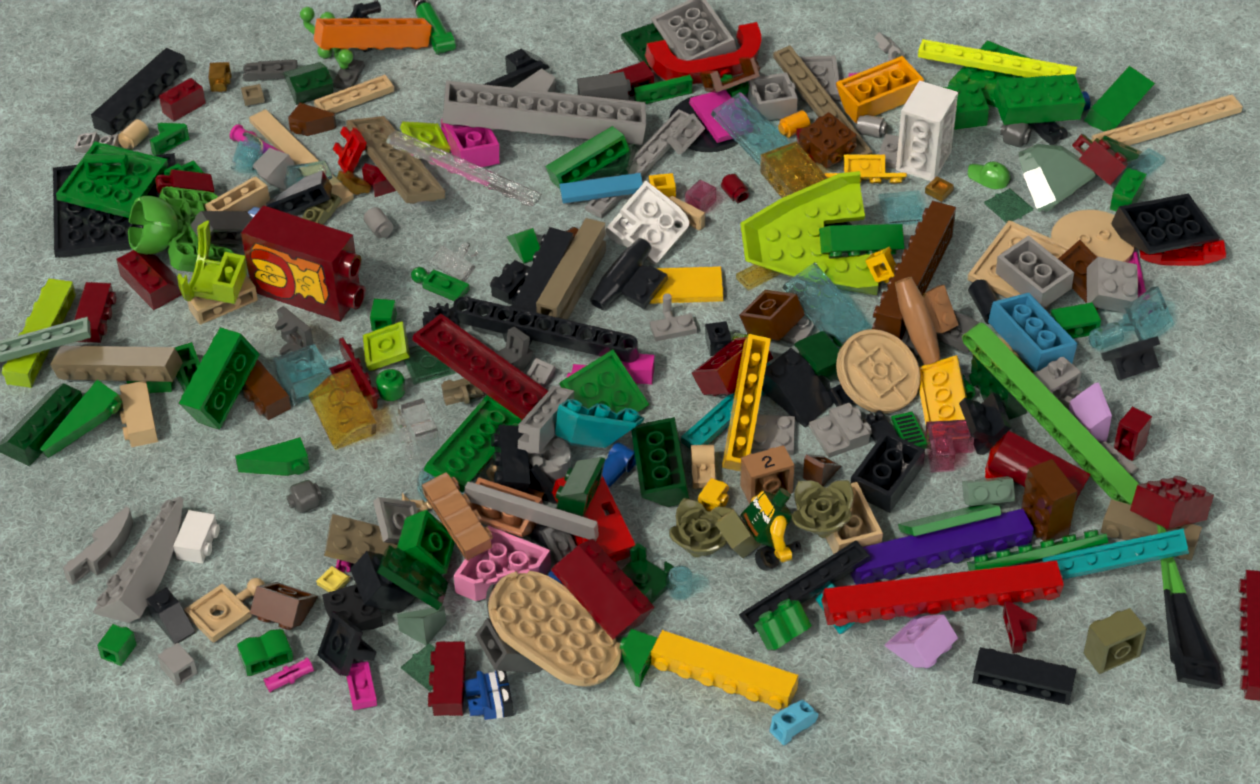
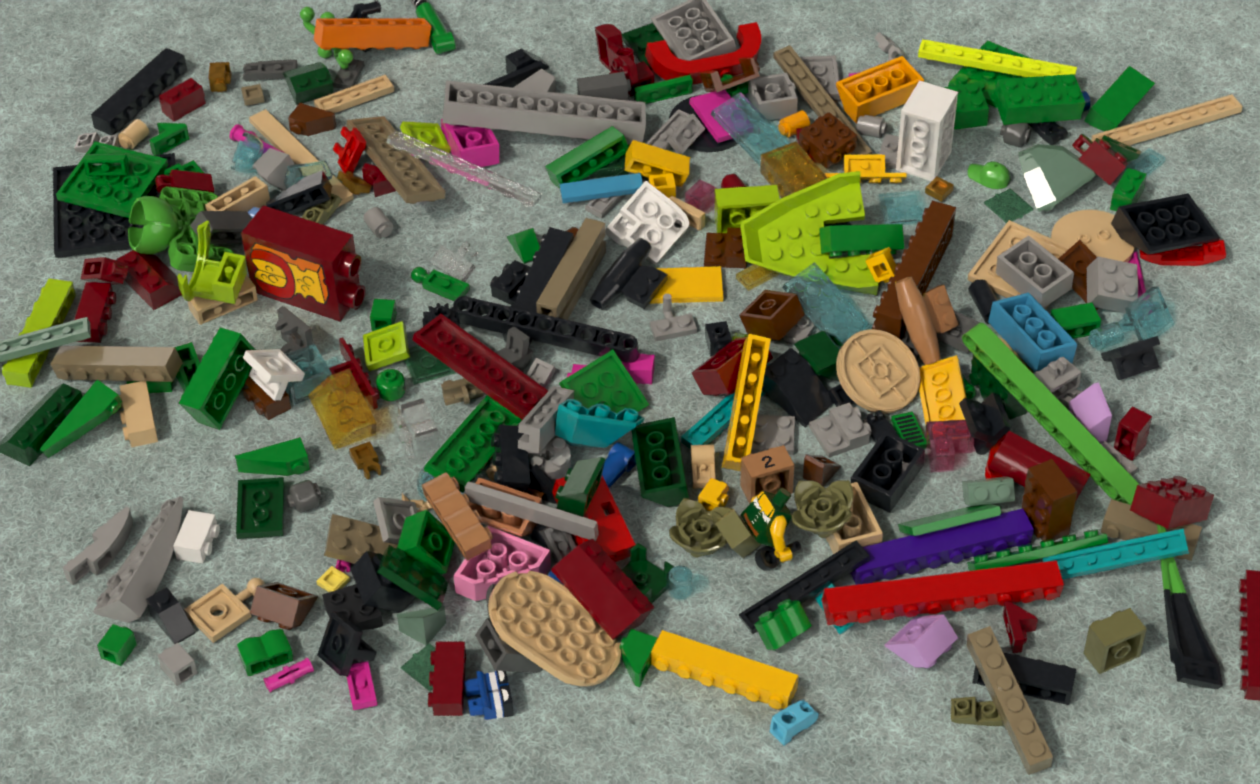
none -> dark red brick [81,257,128,285]
none -> dark green plate [236,477,285,539]
none -> white bracket [243,349,305,401]
none -> pearl gold plate [349,441,381,479]
none -> dark red plate [595,24,638,84]
none -> yellow brick [625,140,690,187]
none -> reddish brown plate [704,227,746,269]
none -> lime brick [714,185,780,233]
none -> olive slope [951,697,1004,726]
none -> dark tan brick [966,626,1053,775]

